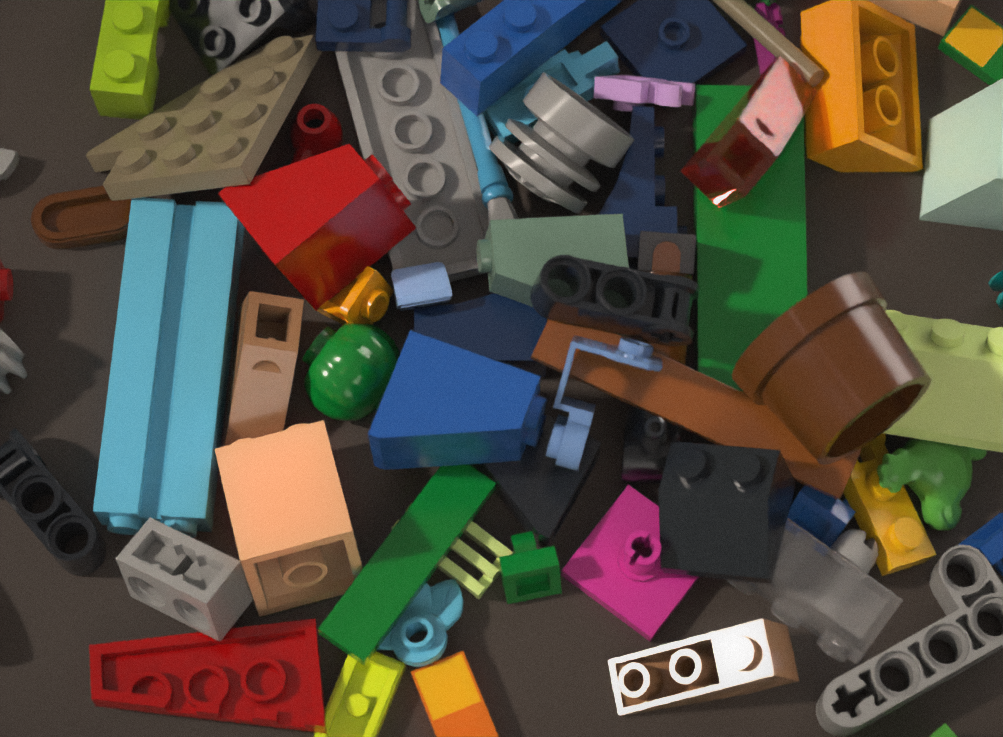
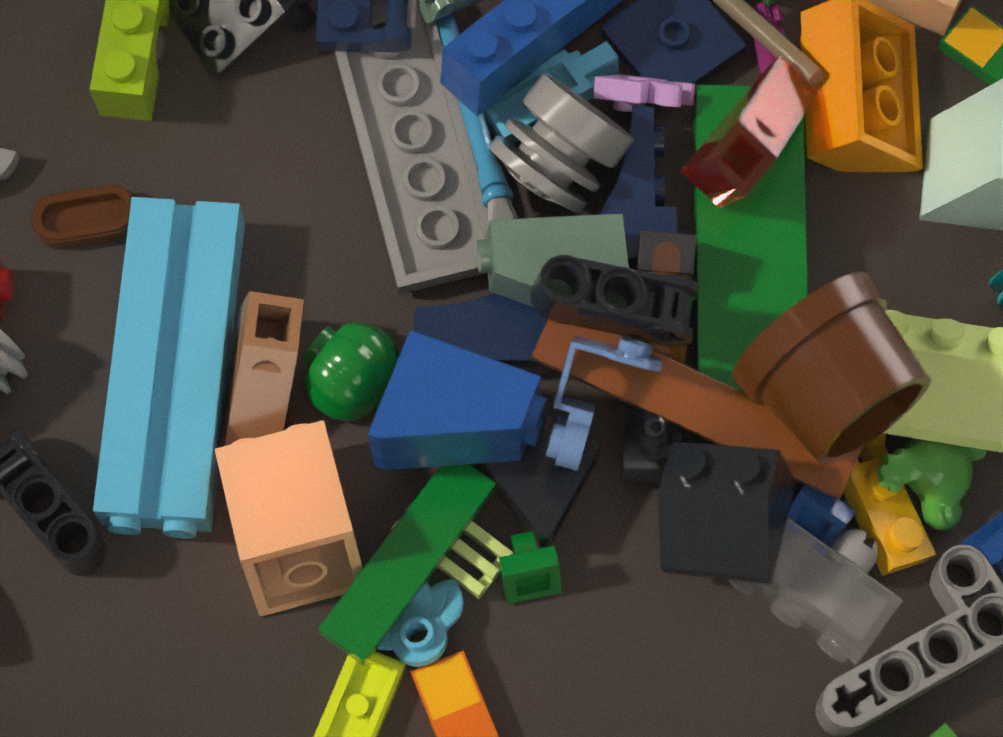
dark tan wing [86,35,322,201] -> none
red wing [89,618,327,734] -> none
light grey brick [116,517,253,642] -> none
red slope [218,144,416,311] -> none
red bar [290,103,343,164] -> none
light orange bracket [312,266,394,325] -> none
light blue slope [391,262,453,311] -> none
dark pink tile [561,484,700,642] -> none
medium nougat slope [608,619,799,716] -> none

